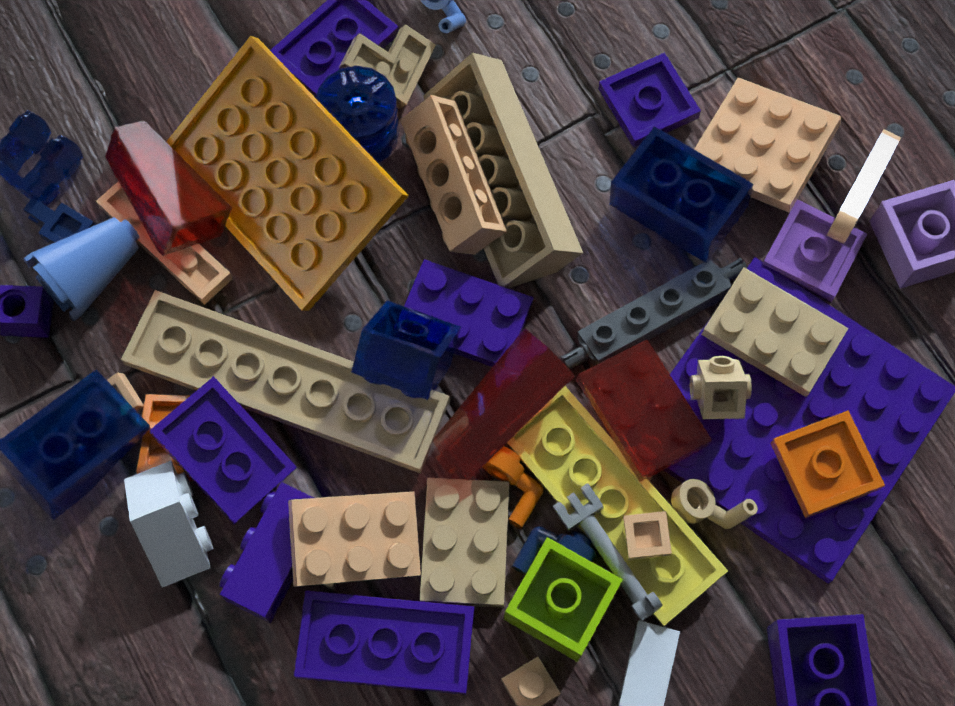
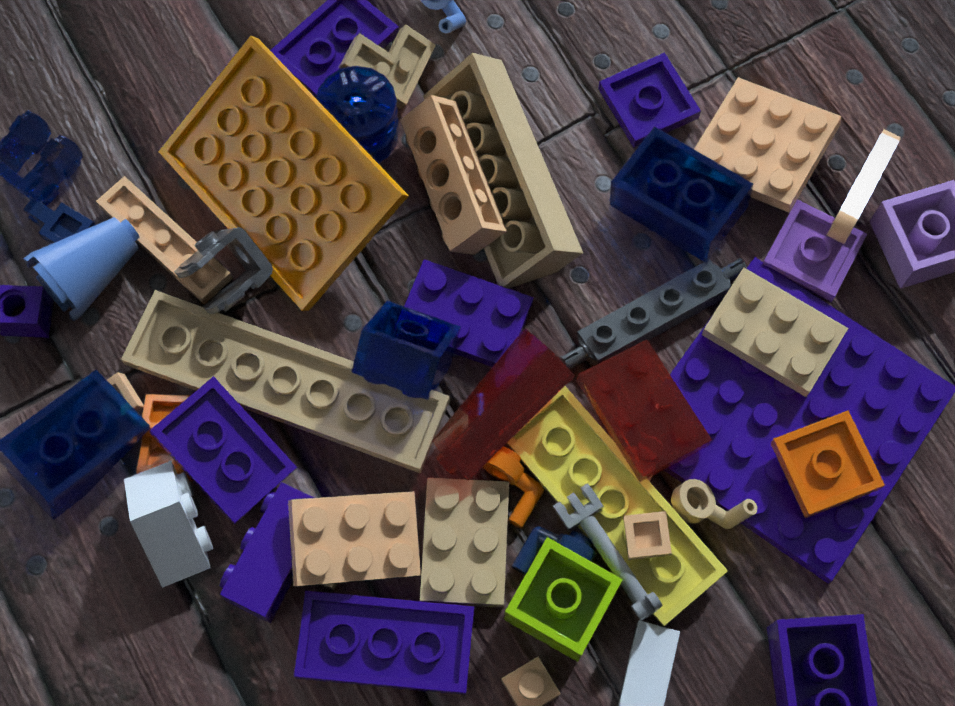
clear red slope [105,120,232,256] -> none
tan brick [690,356,752,419] -> none
none -> flat silver piece [174,227,273,314]

